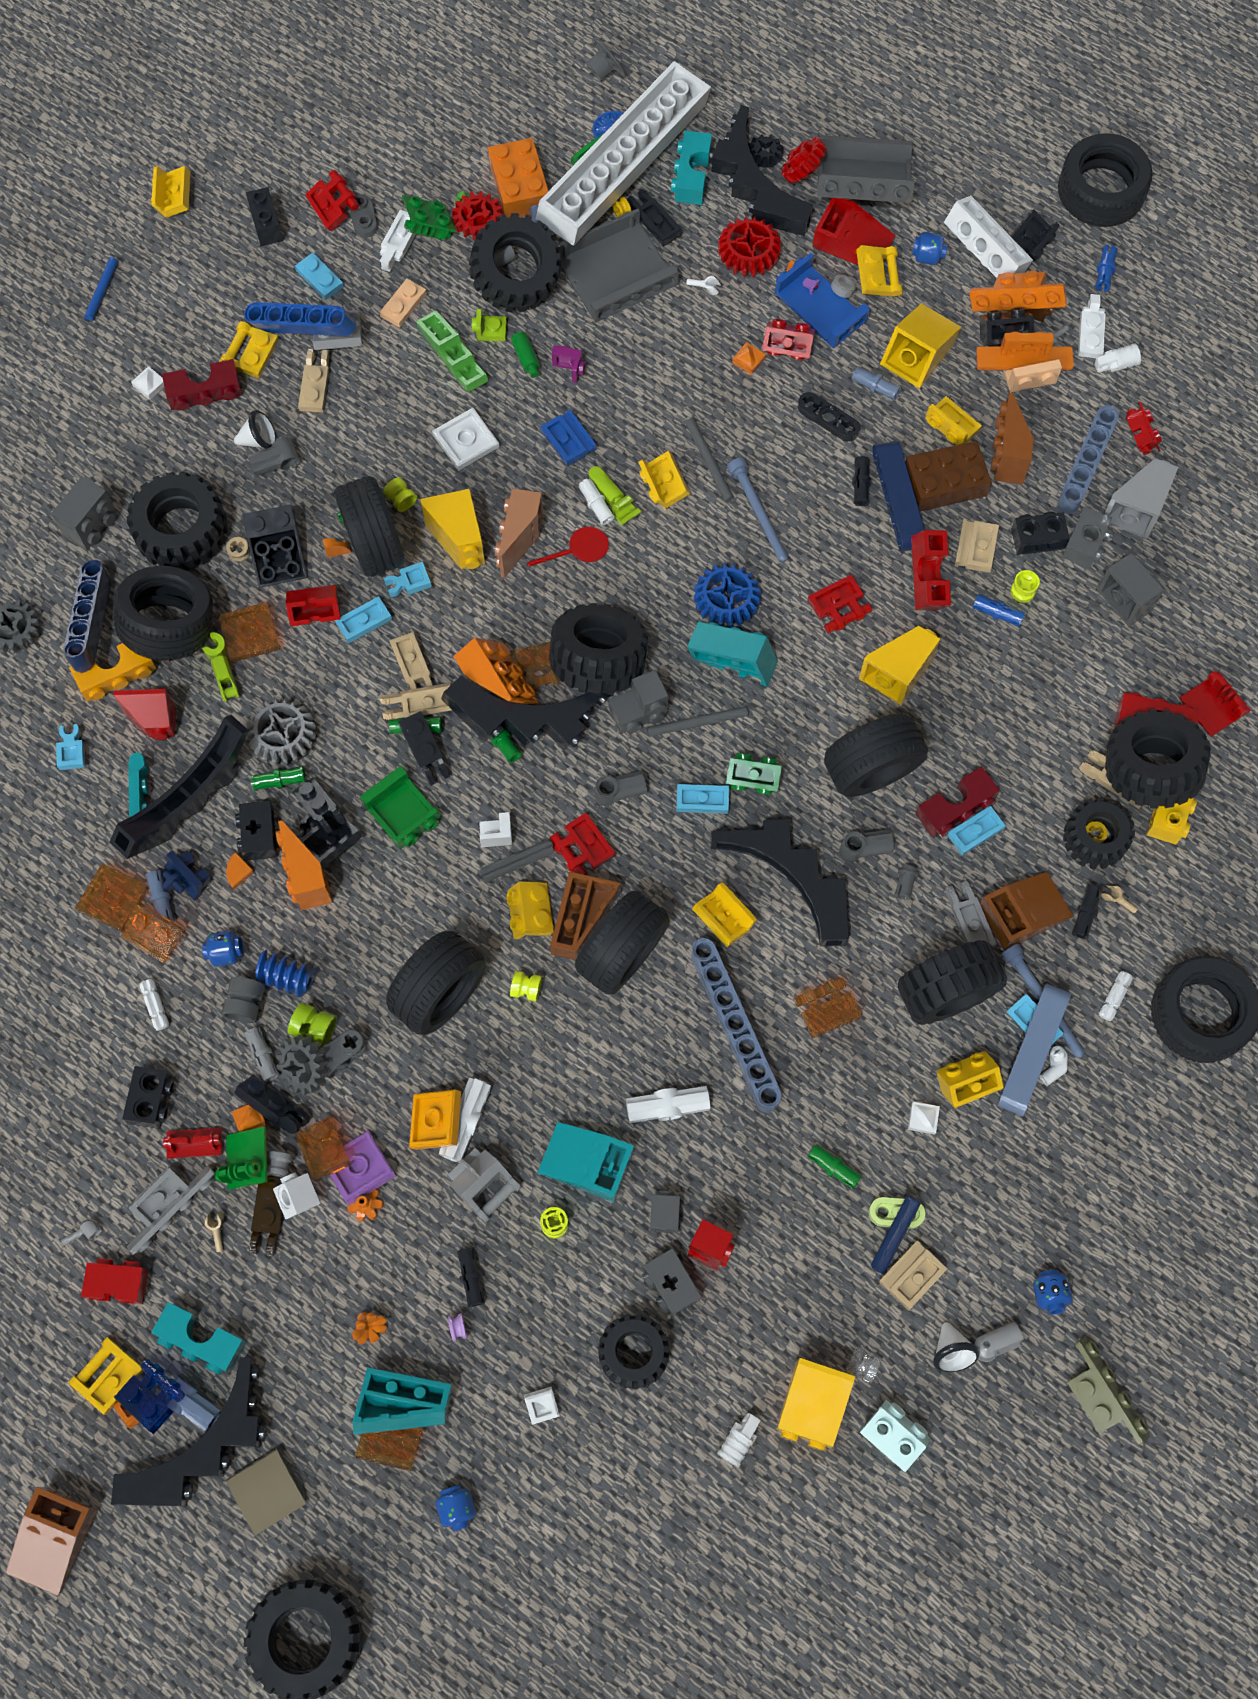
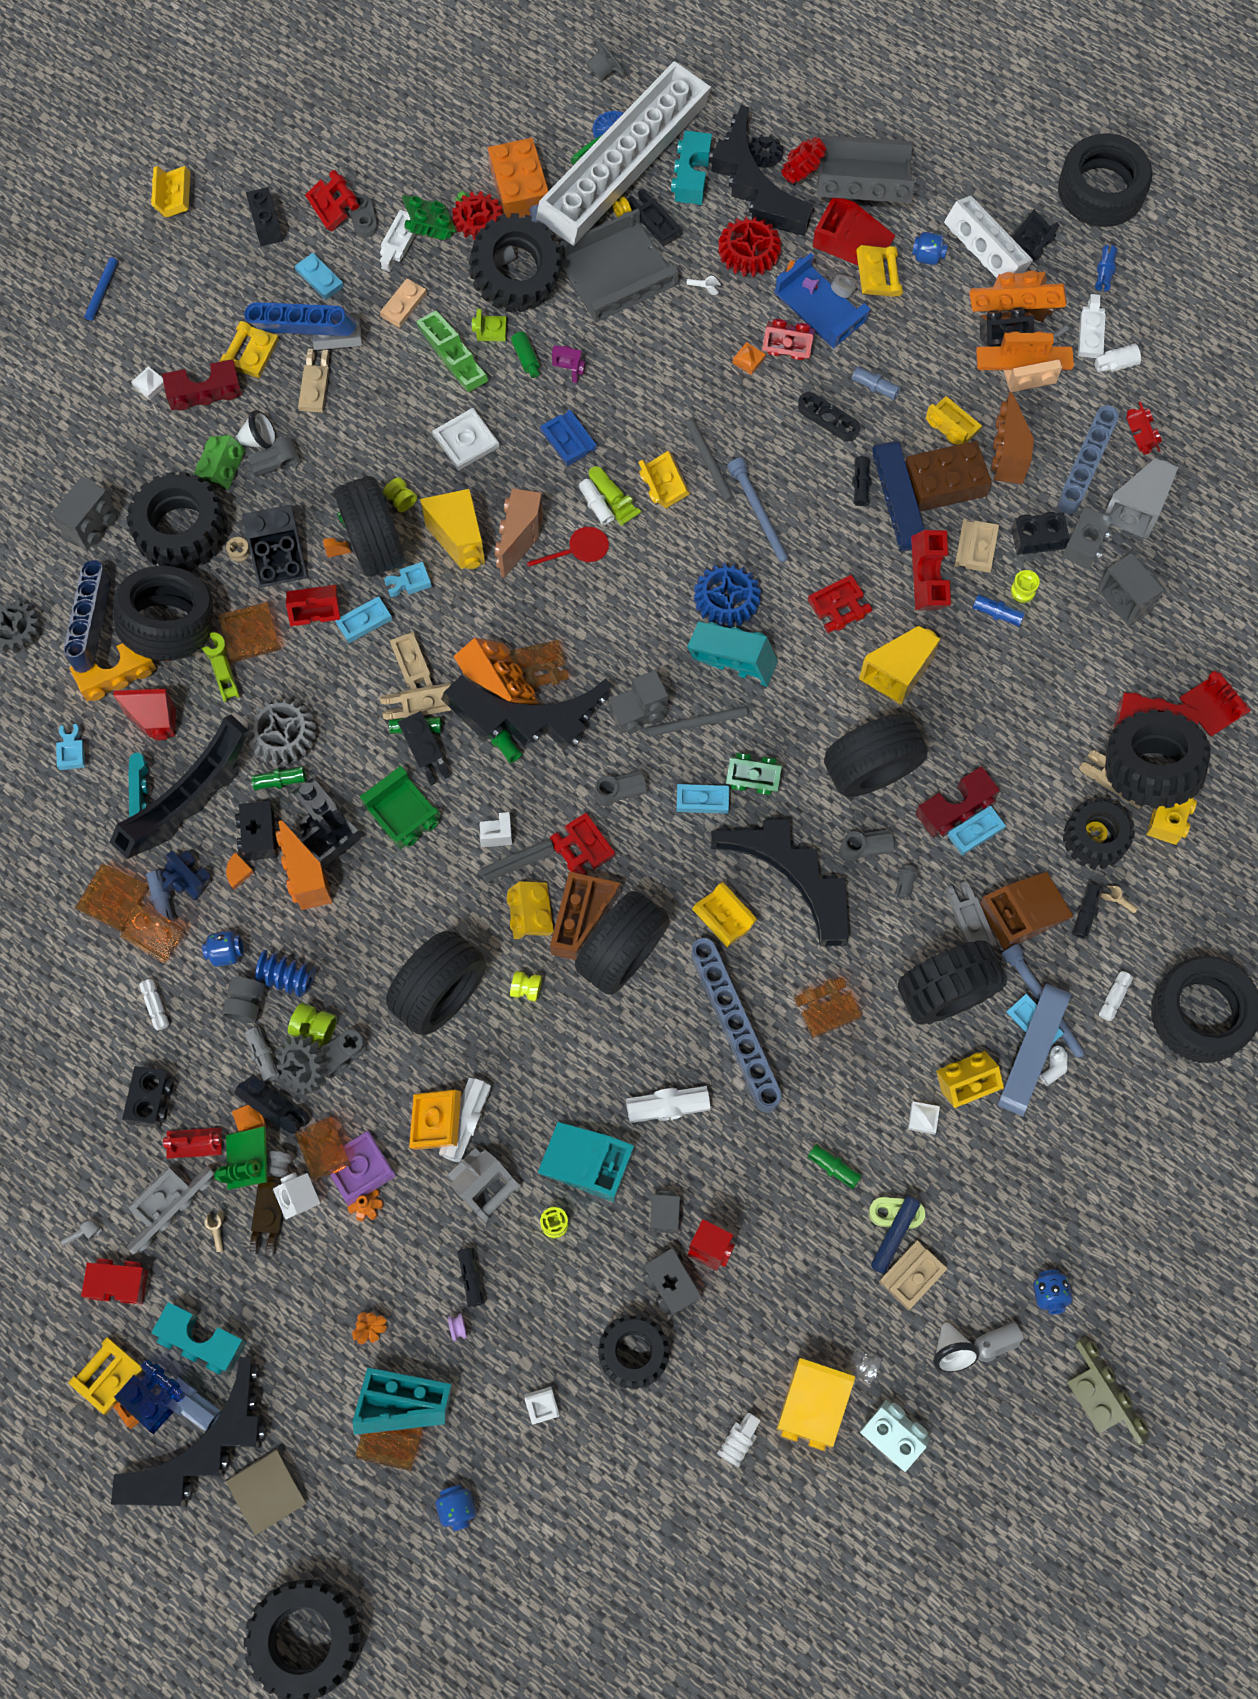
slope [6,1487,98,1596] -> none
black tyre [549,603,648,695] -> none
yellow slope [880,303,961,389] -> none
none -> bright green bracket [193,435,245,489]

